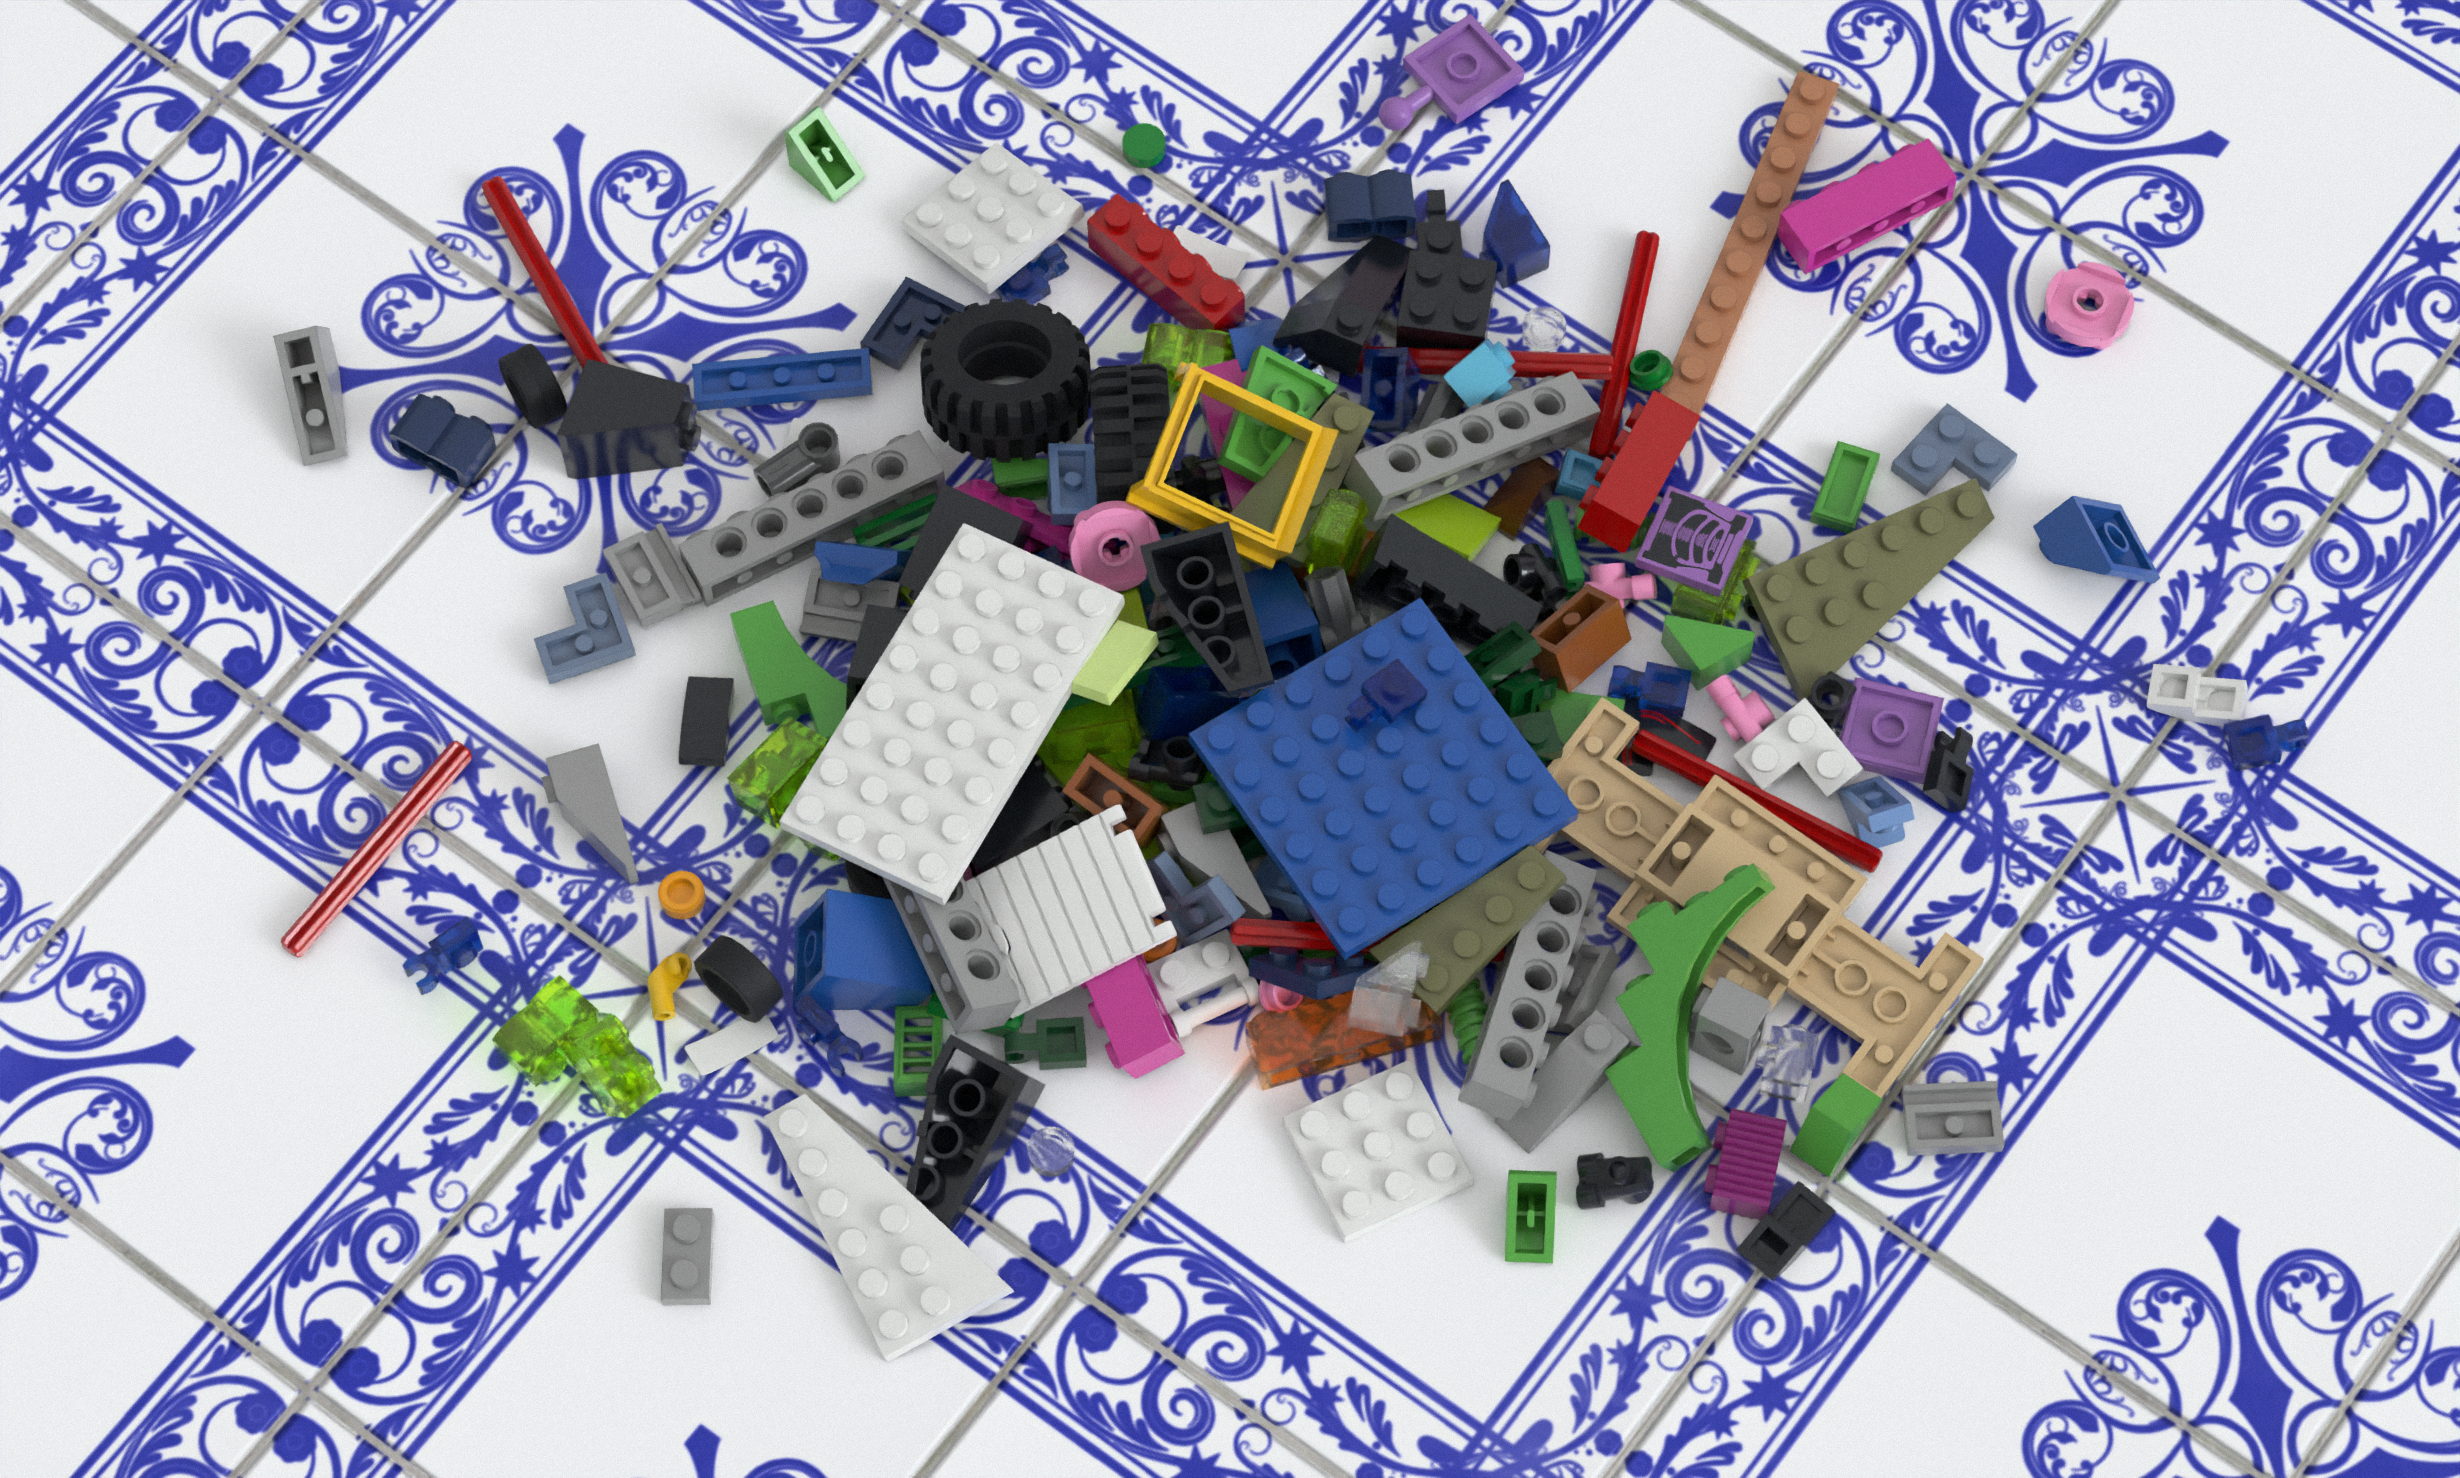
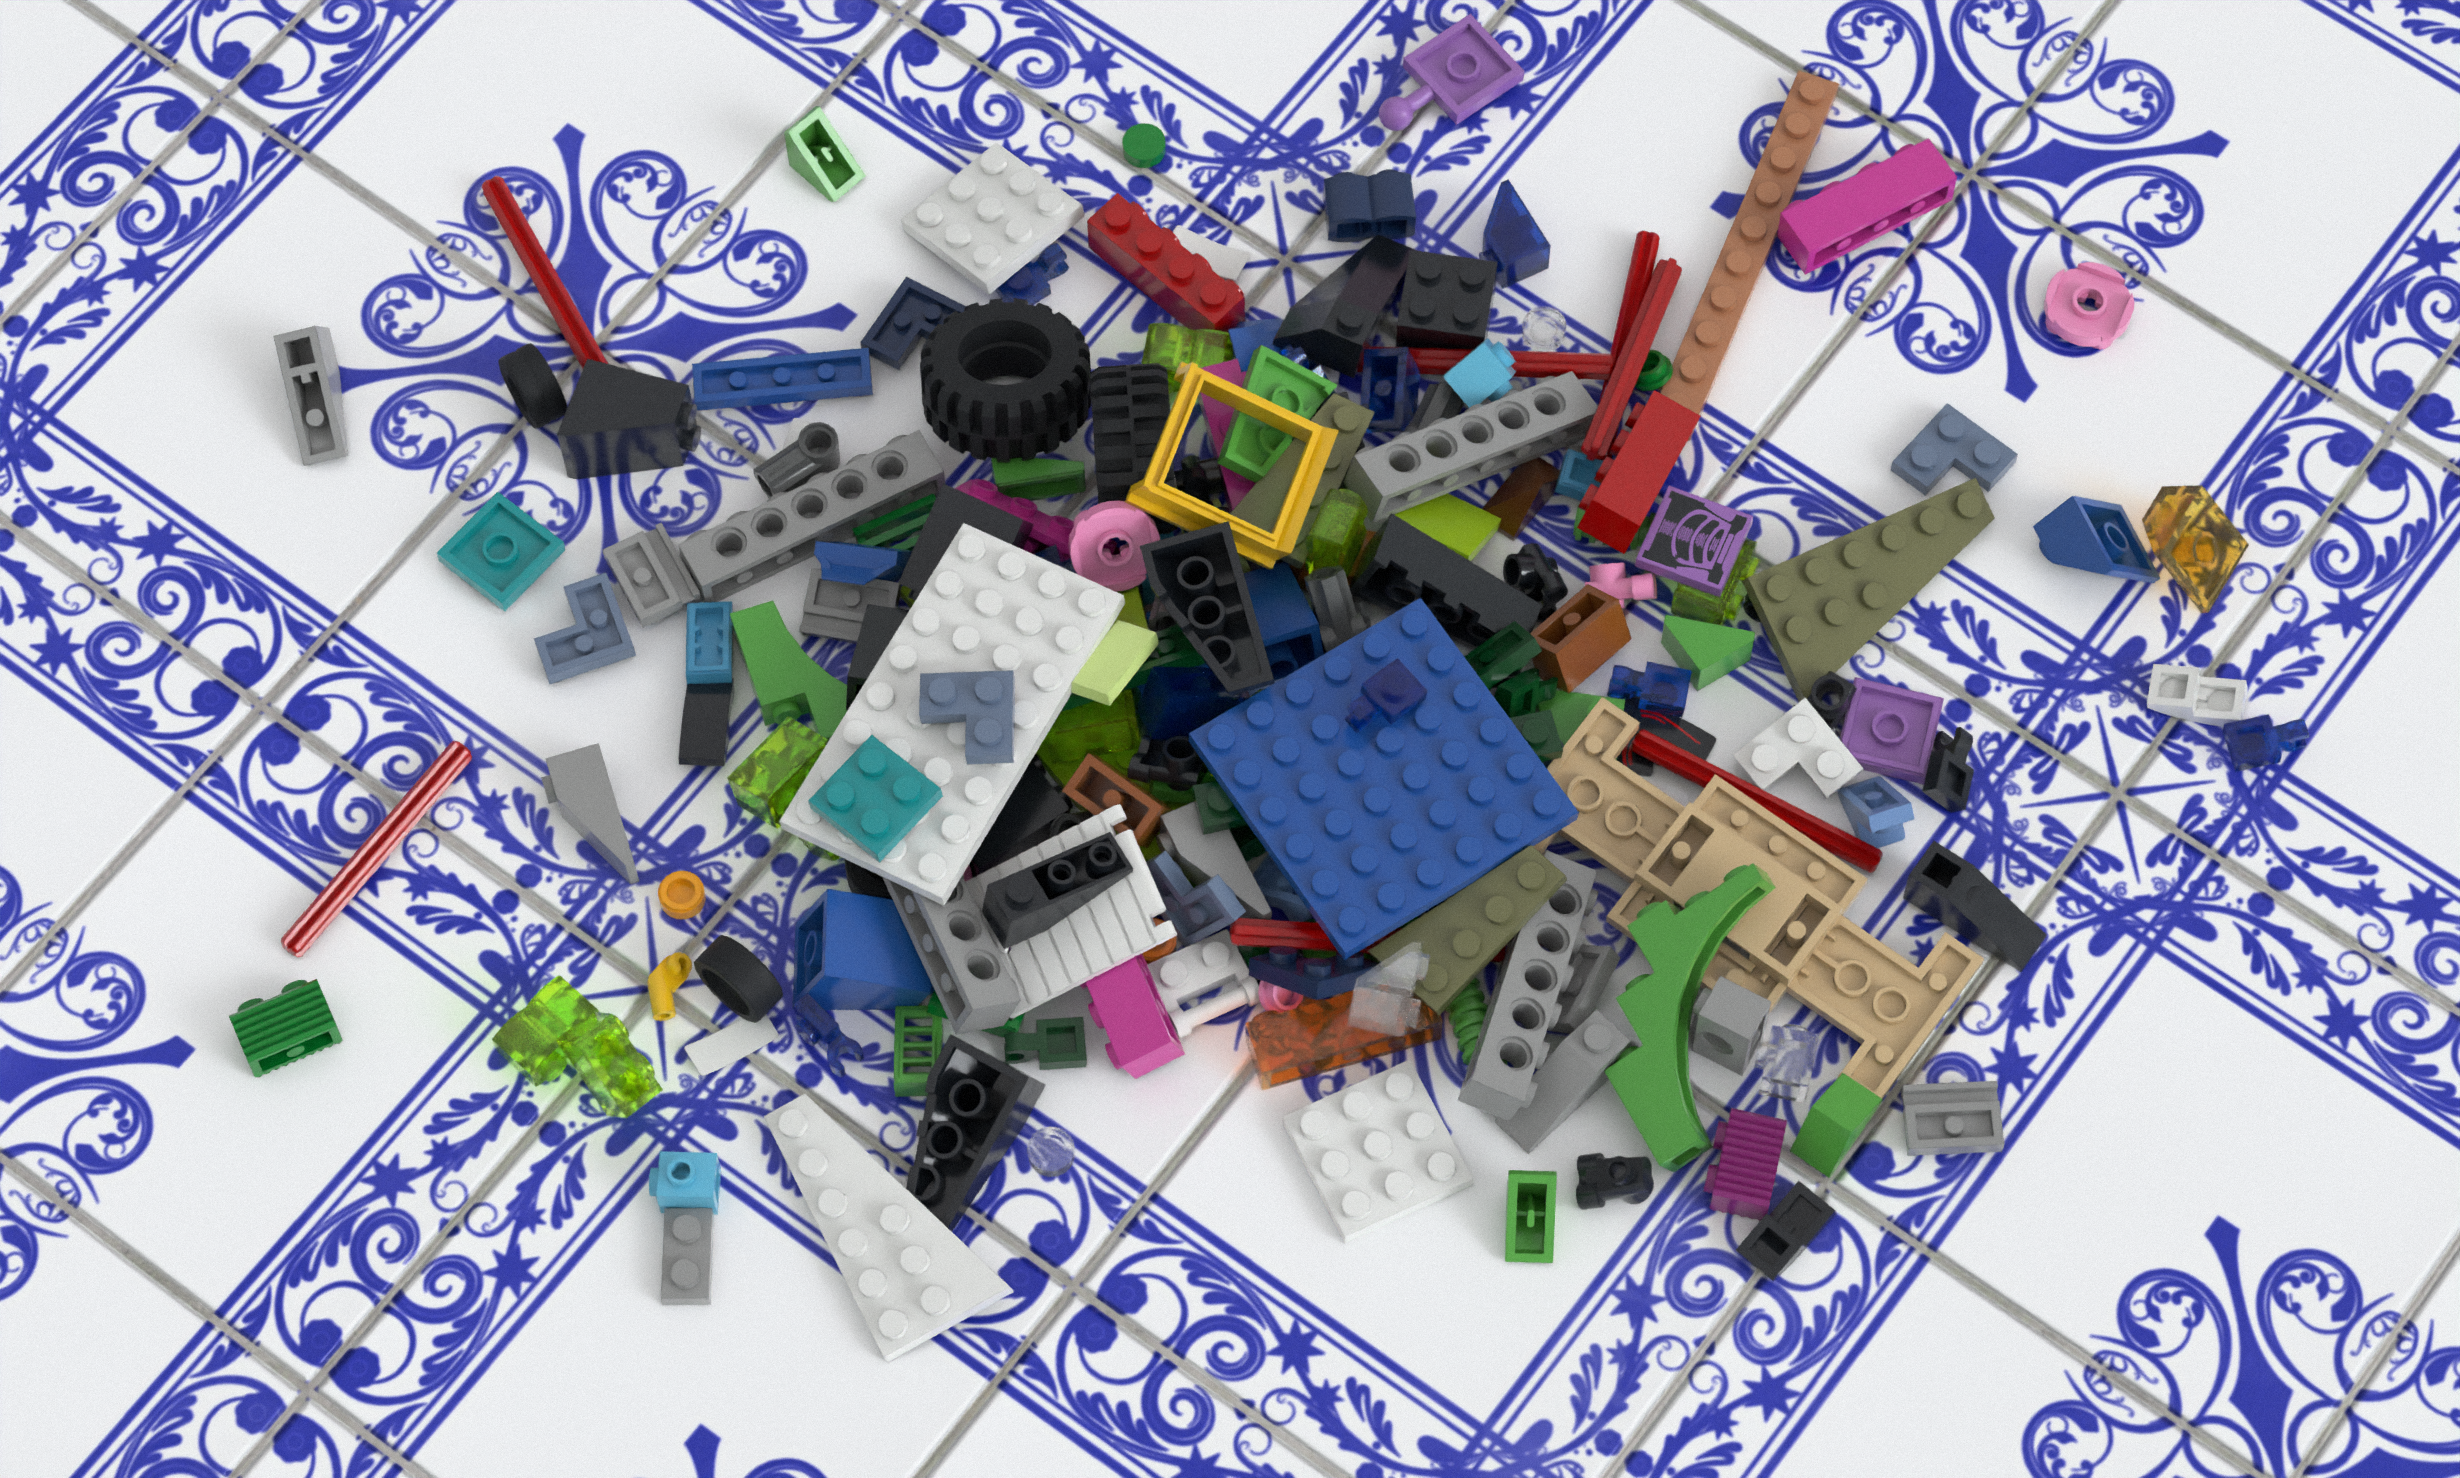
dark blue brick [389,394,497,489] -> none
clear blue plate [403,917,484,995] -> none
medium blue slope [1047,443,1097,525] -> none
black plate [1416,189,1463,257] -> none
green tile [1544,499,1585,601] -> none
bright pink plate [1706,674,1776,743] -> none
bright green tile [1810,441,1880,534] -> none
none -> green brick [229,979,343,1077]
none -> teal plate [436,492,566,612]
none -> medium azure brick [649,1151,721,1215]
none -> dark azure plate [686,601,733,684]
none -> teal plate [808,735,943,863]
none -> sand blue plate [919,670,1015,764]
none -> black slope [982,832,1133,949]
none -> red axle [1581,258,1682,461]
none -> black slope [1903,841,2047,972]
none -> clear yellow slope [2142,485,2249,613]

